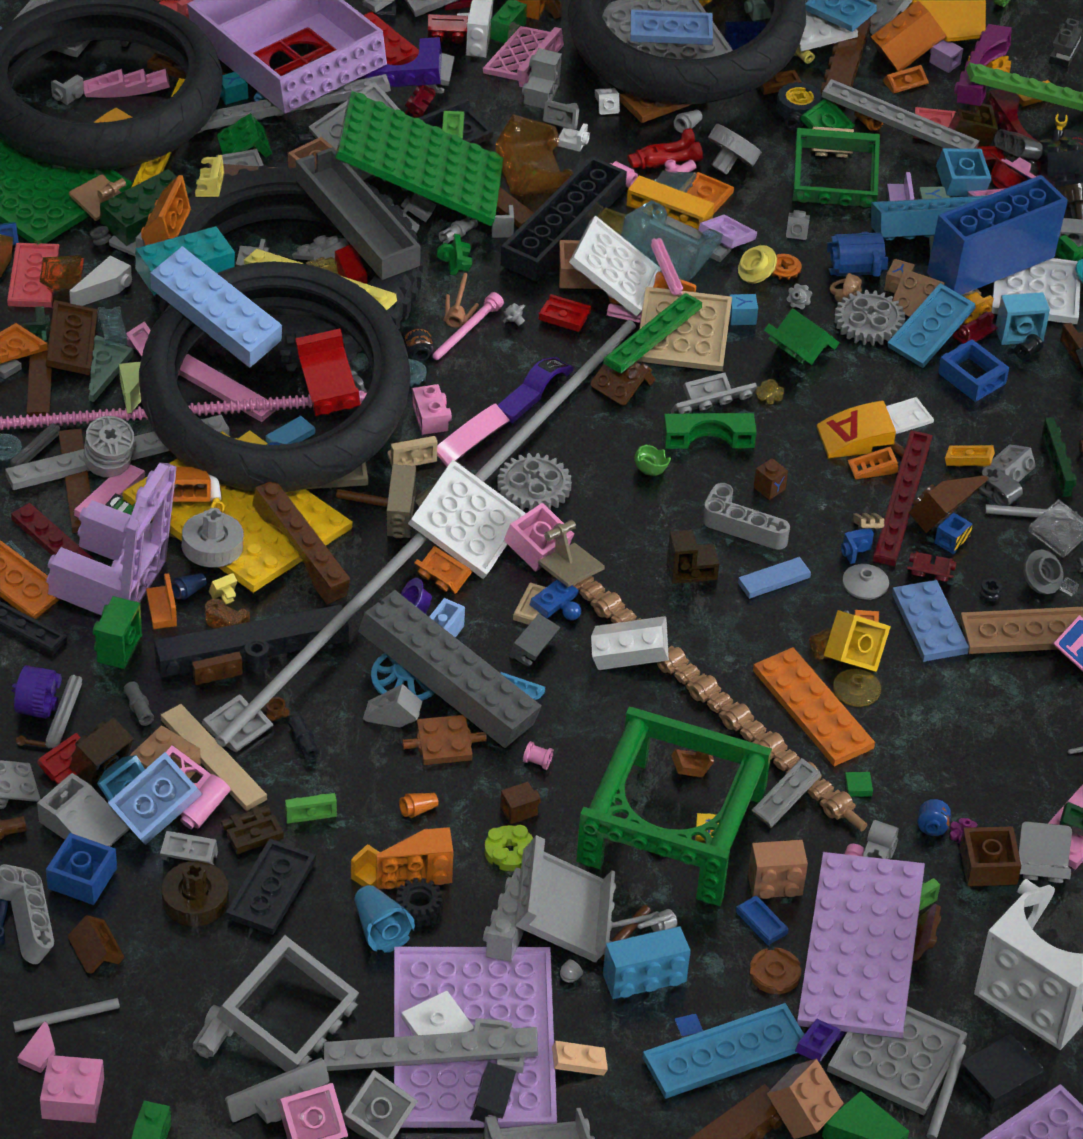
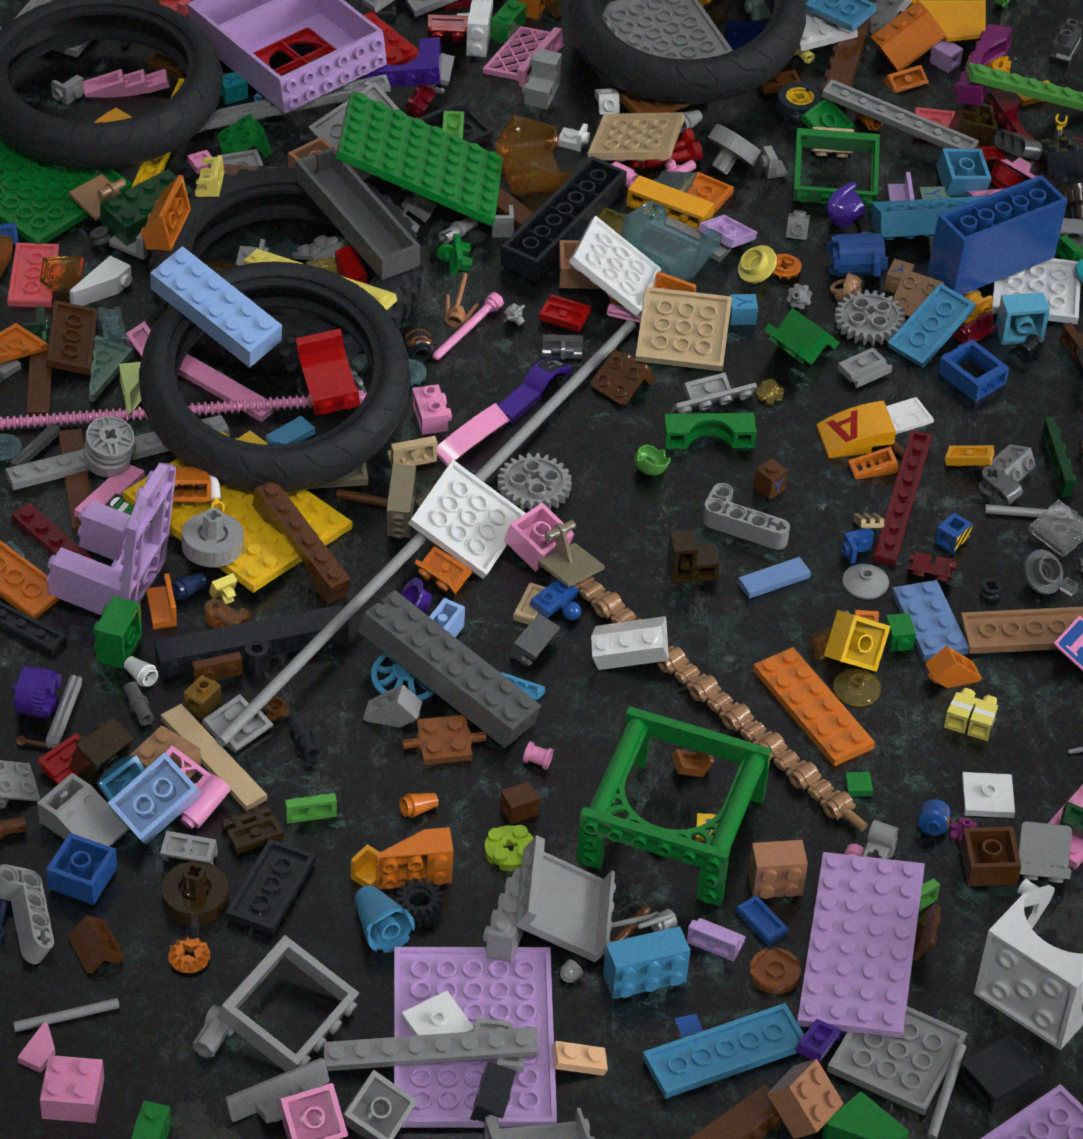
teal brick [135,226,235,295] -> none
light grey slope [543,100,579,130] -> none
green tile [603,293,703,374] -> none
medium blue plate [630,10,713,45] -> none
bright pink axle [651,238,683,296] -> none
light grey tile [752,758,821,828] -> none
reddish brown slope [908,476,989,533] -> none
none -> white cone [124,656,158,687]
none -> orange gear [168,936,210,973]
none -> pearl gold brick [183,675,222,719]
none -> bright pink tile [188,150,212,174]
none -> dark grey hips [542,334,583,360]
none -> tan plate [588,112,685,162]
none -> lavender panel [687,918,746,962]
none -> light grey bracket [760,145,787,179]
none -> dark purple piece [827,182,866,230]
none -> light grey plate [837,348,892,388]
none -> green brick [885,613,916,652]
none -> orange slope [925,646,982,688]
none -> light yellow hips [944,688,998,741]
none -> white plate [961,772,1015,818]

